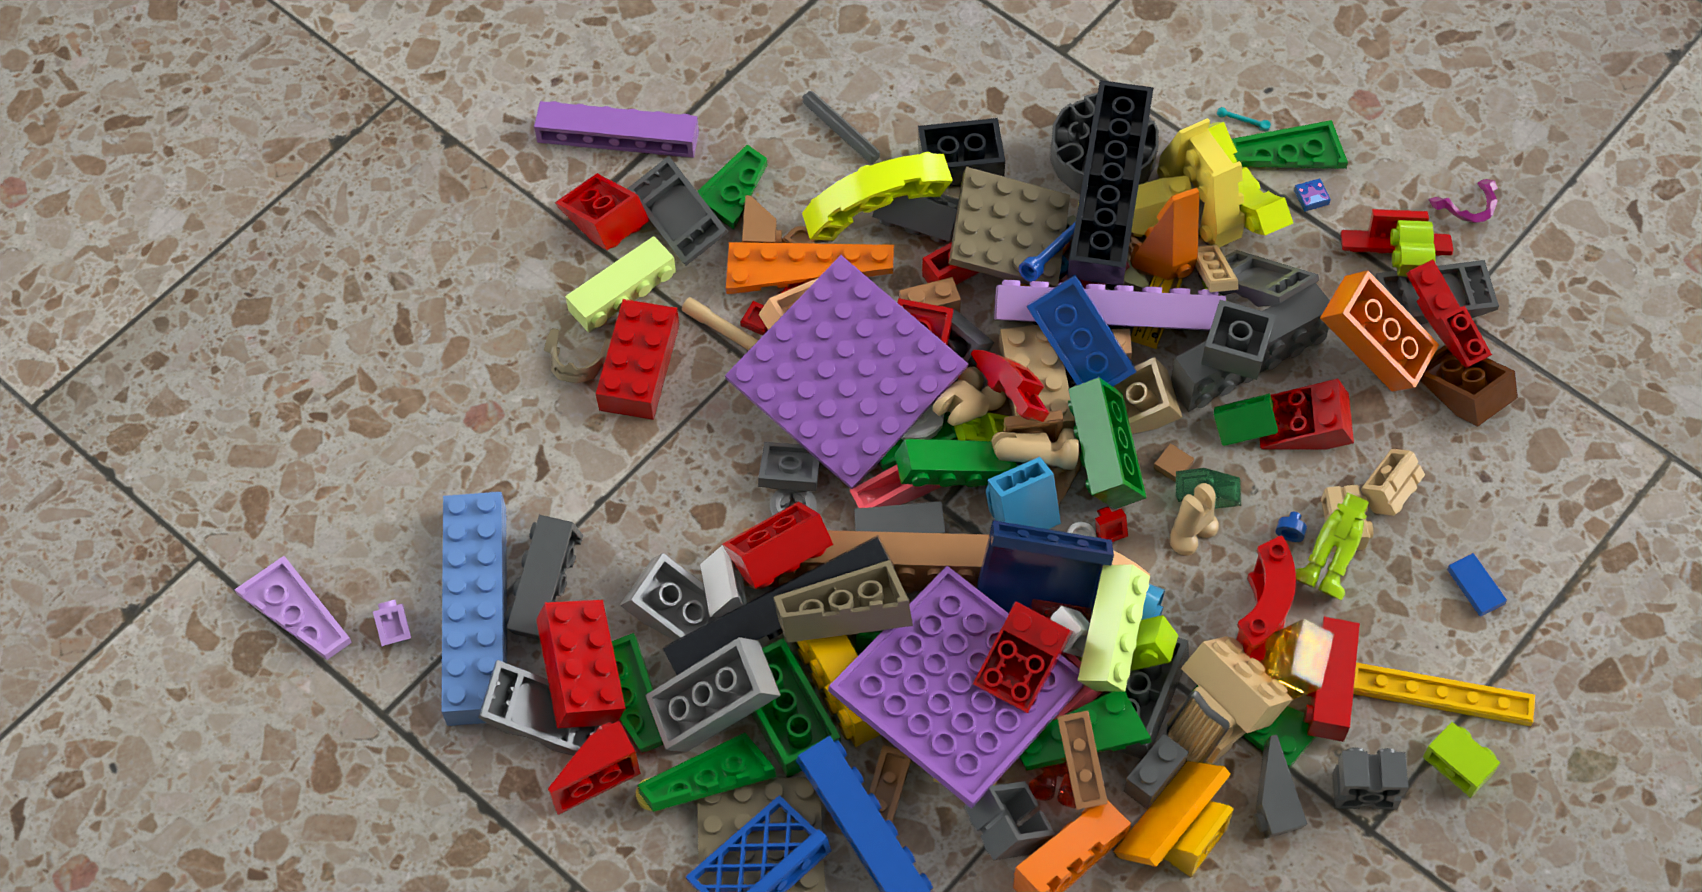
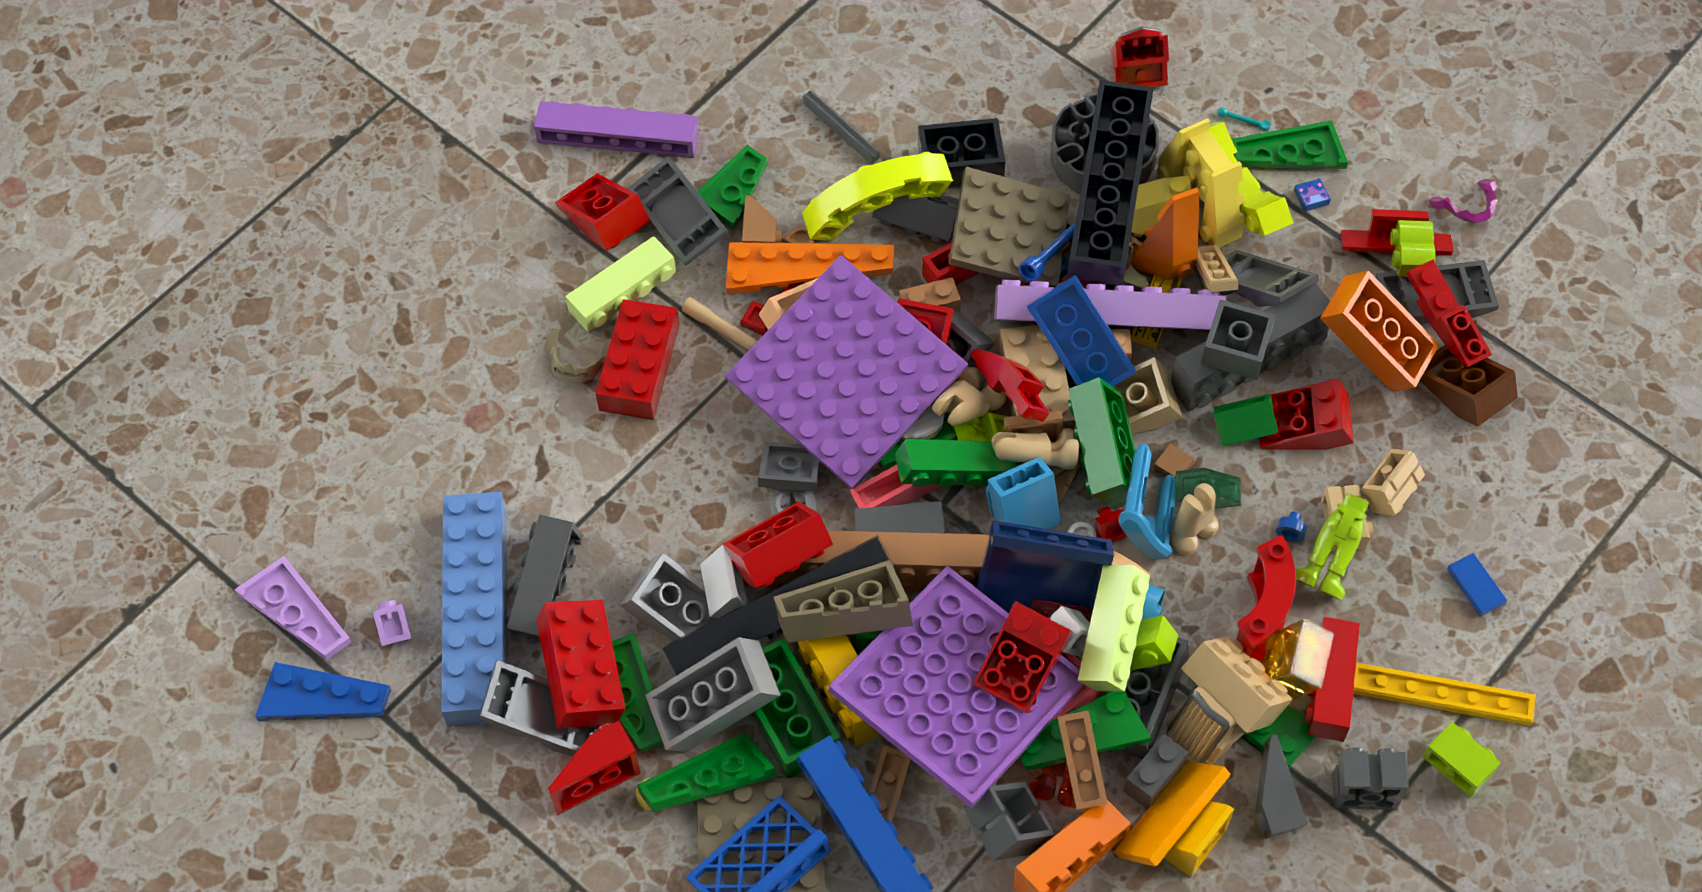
none -> blue wing [255,662,391,721]
none -> red piece [1111,26,1169,87]
none -> dark azure piece [1118,444,1178,559]

